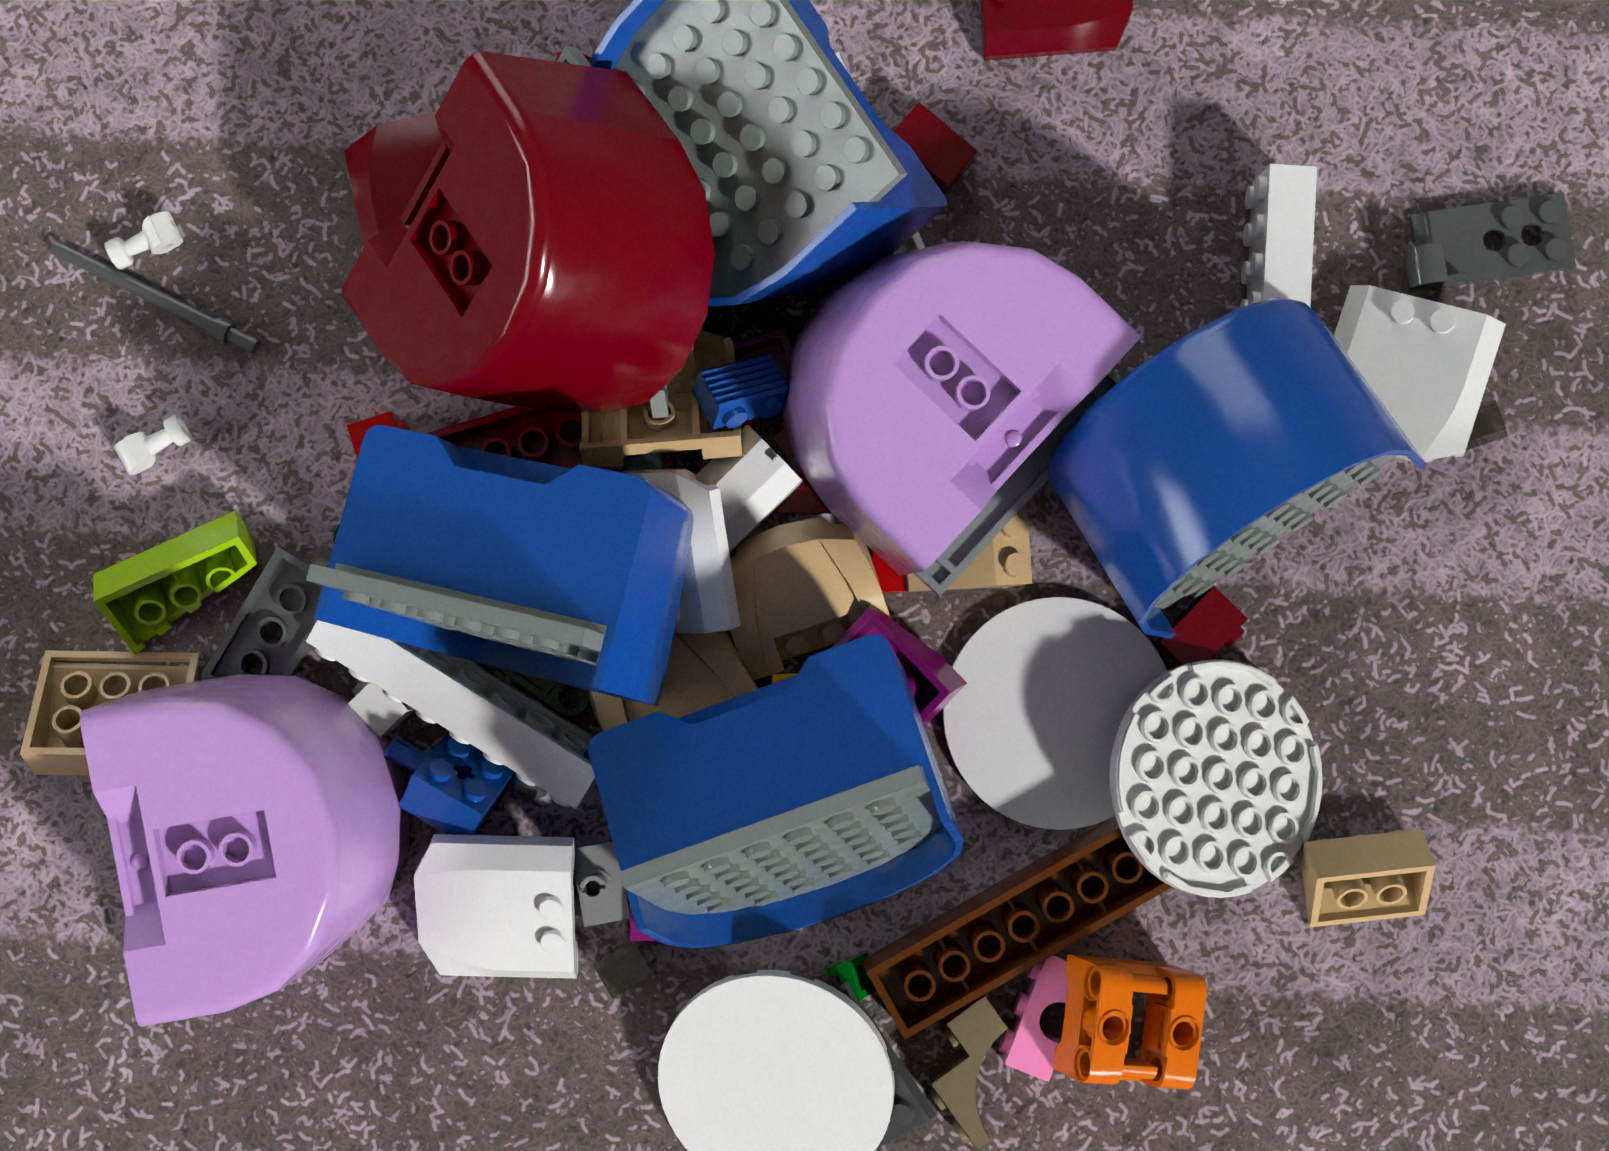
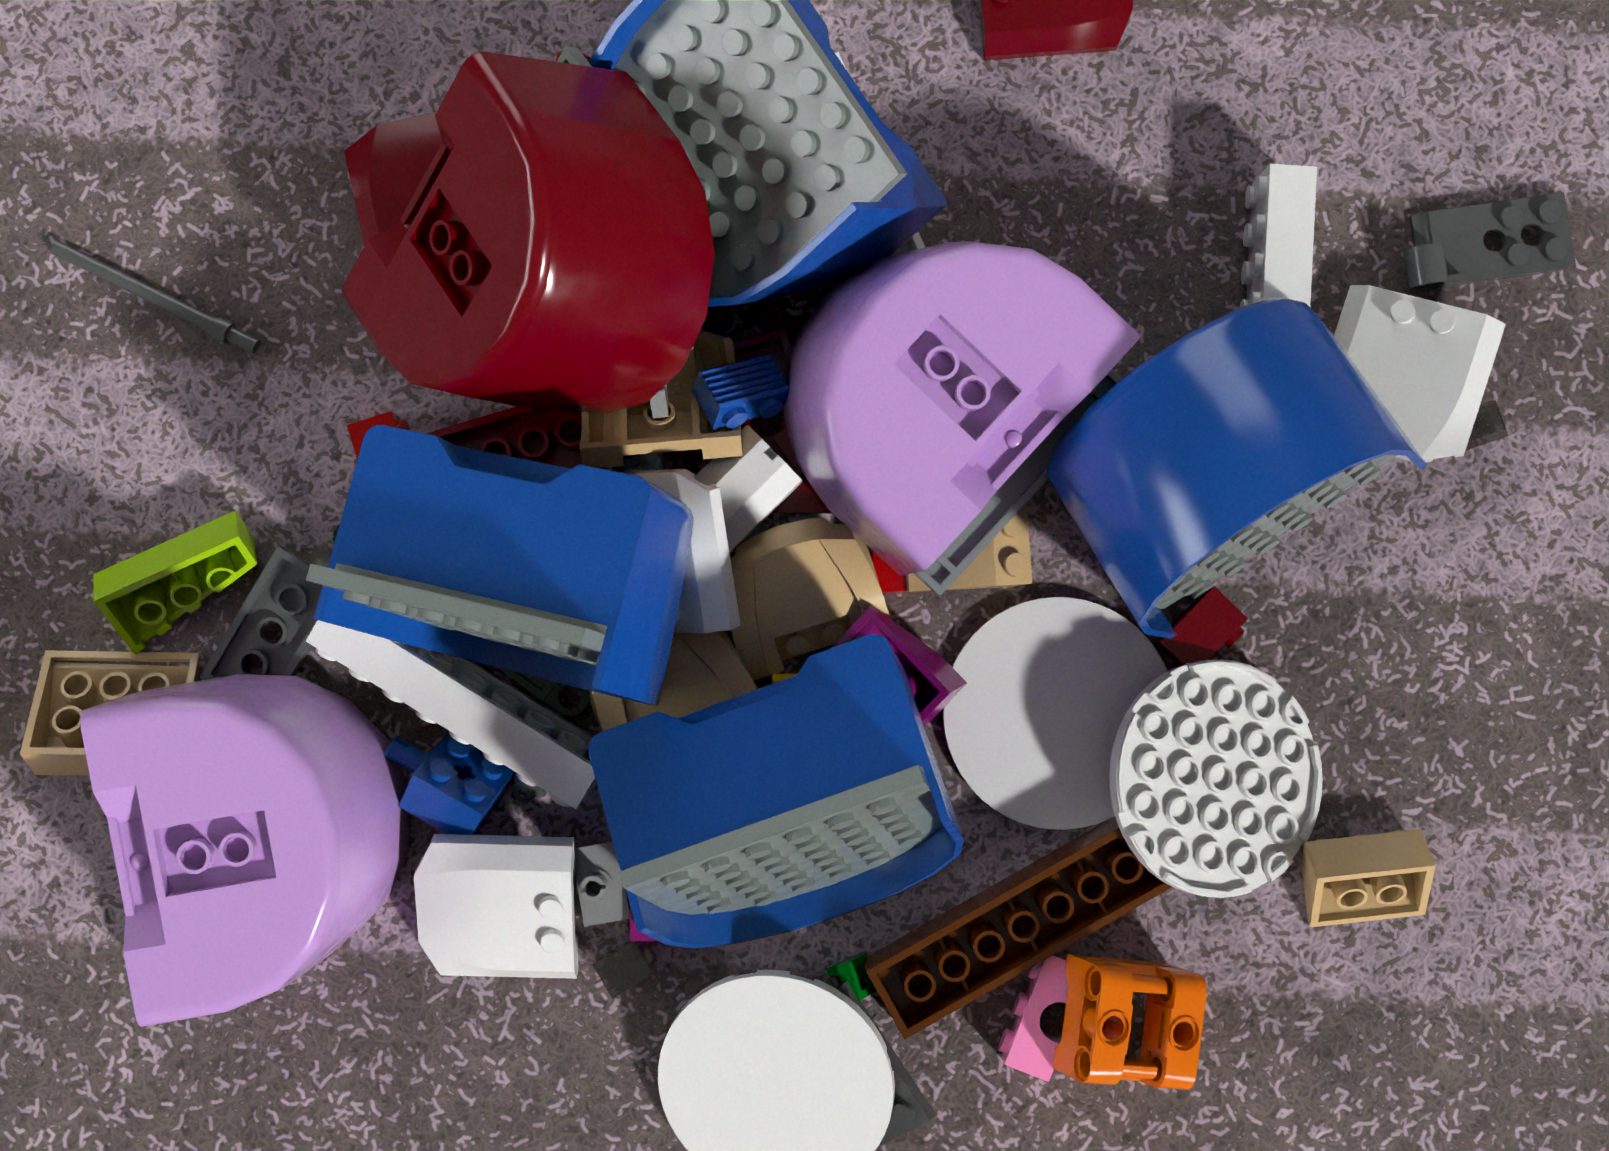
white leg [104,211,183,270] -> none
white leg [113,413,193,475] -> none
white brick [348,681,415,737] -> none
dark red brick [893,102,978,195] -> none
dark tan arch [928,994,1008,1149] -> none

